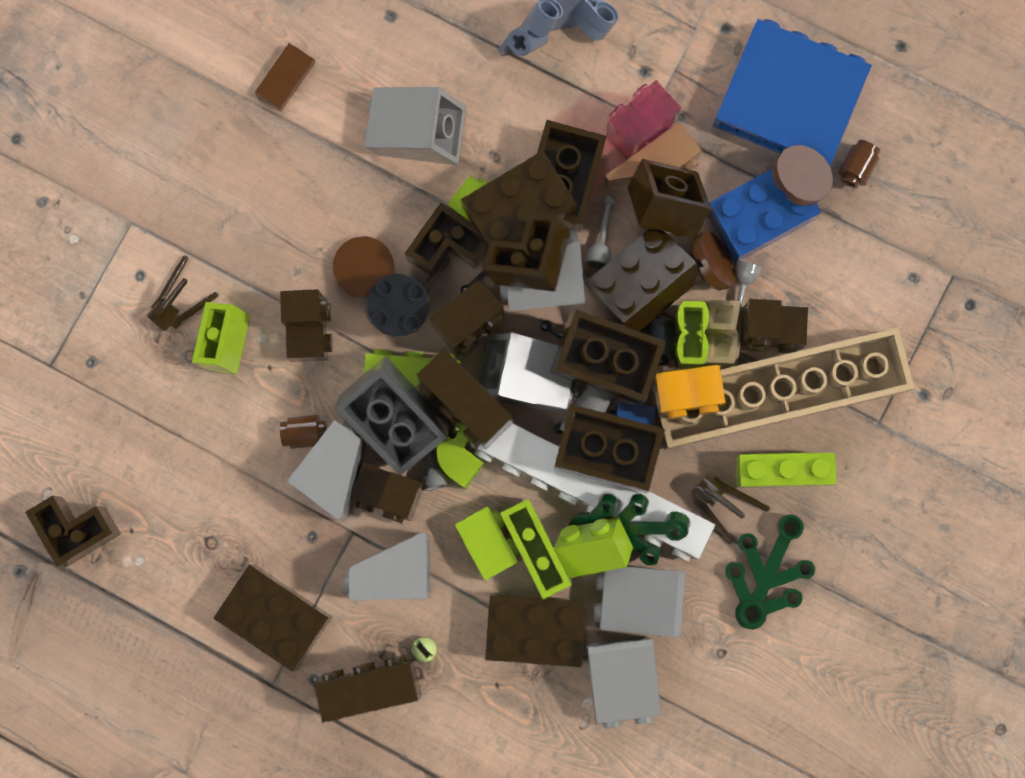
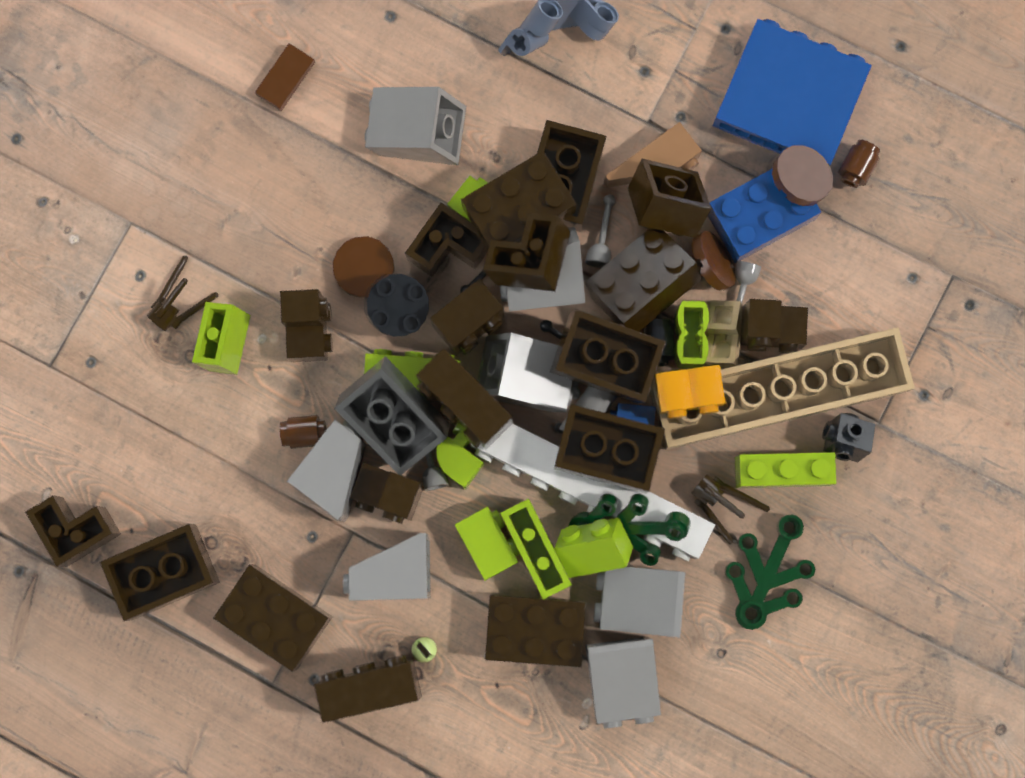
clear pink brick [606,80,681,160] -> none
none -> dark brown brick [100,524,220,621]
none -> black brick [822,413,876,463]

